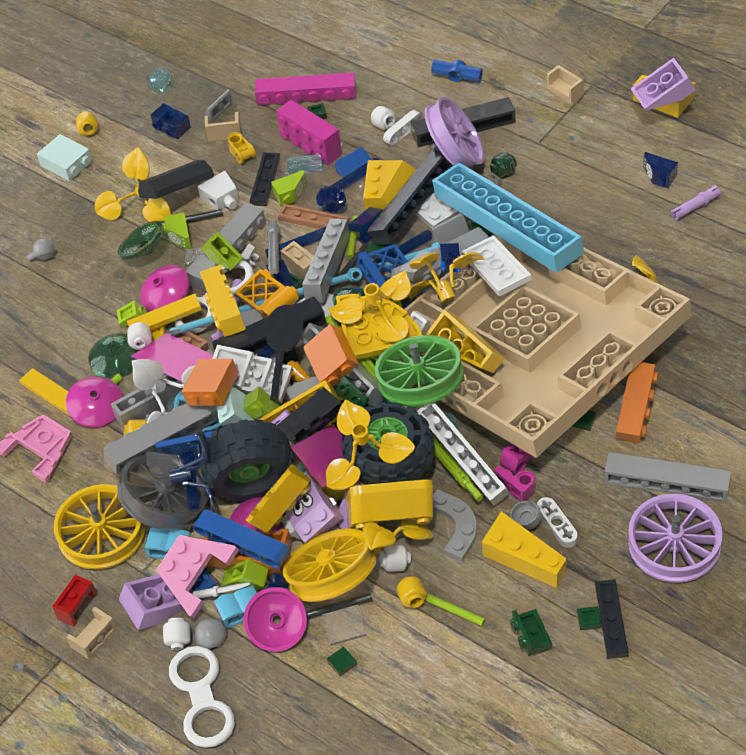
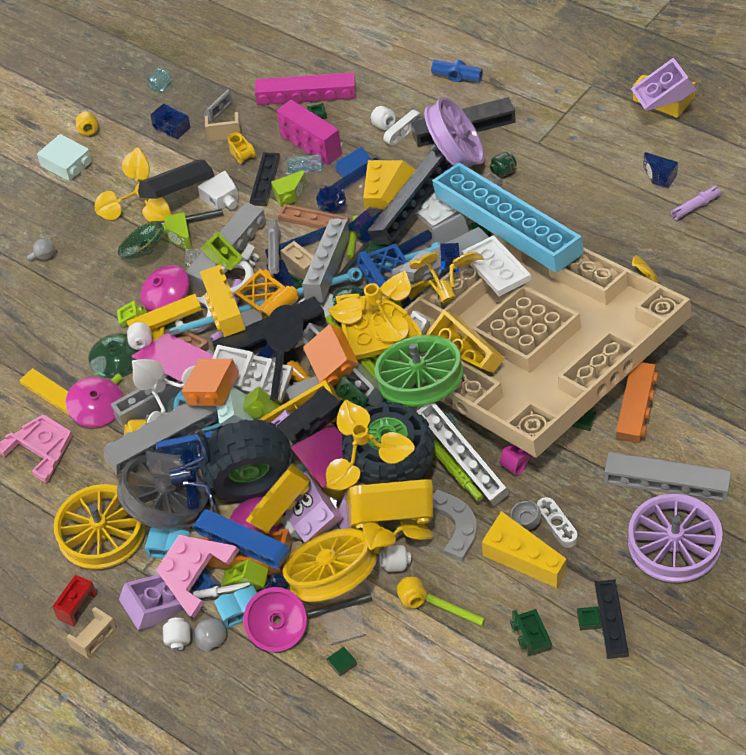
white bar [169,646,235,748] -> none
dark pink plate [494,465,535,502] -> none
tan panel [547,65,583,104] -> none

